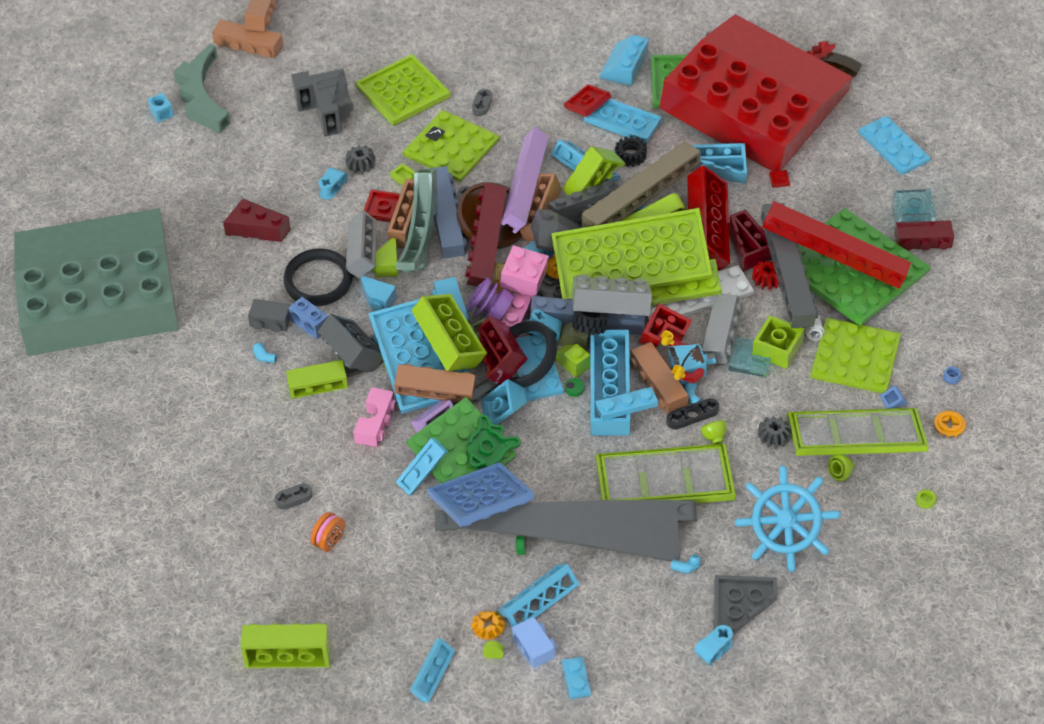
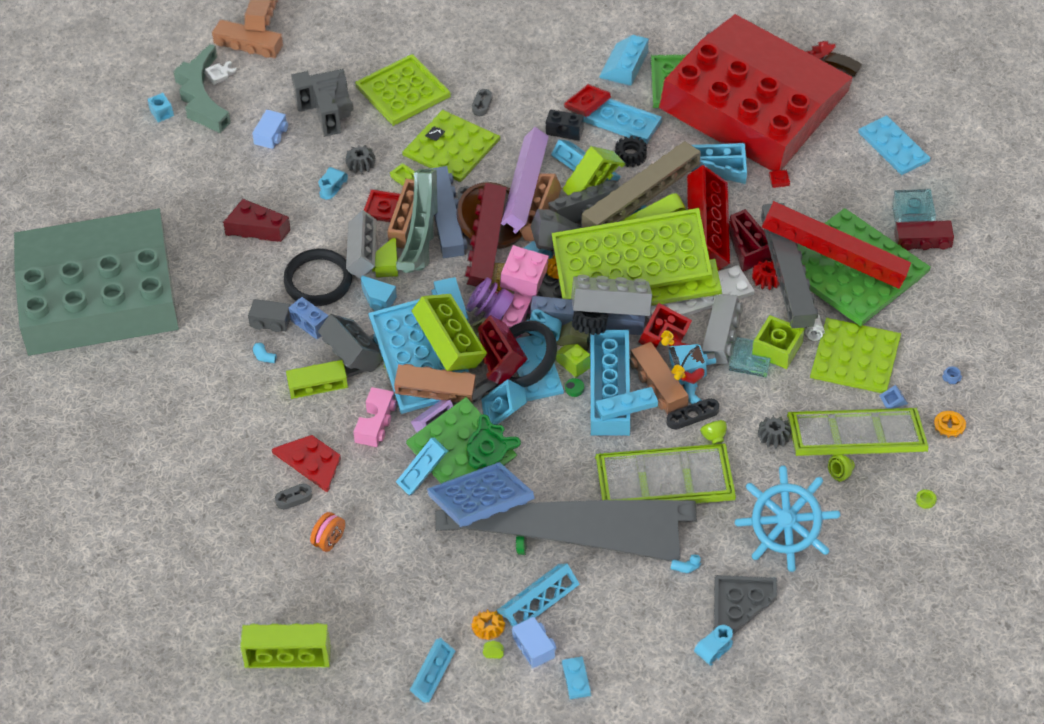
none -> white plate [204,61,237,85]
none -> light blue brick [252,110,288,149]
none -> red wing [272,435,341,492]
none -> black brick [545,109,584,141]

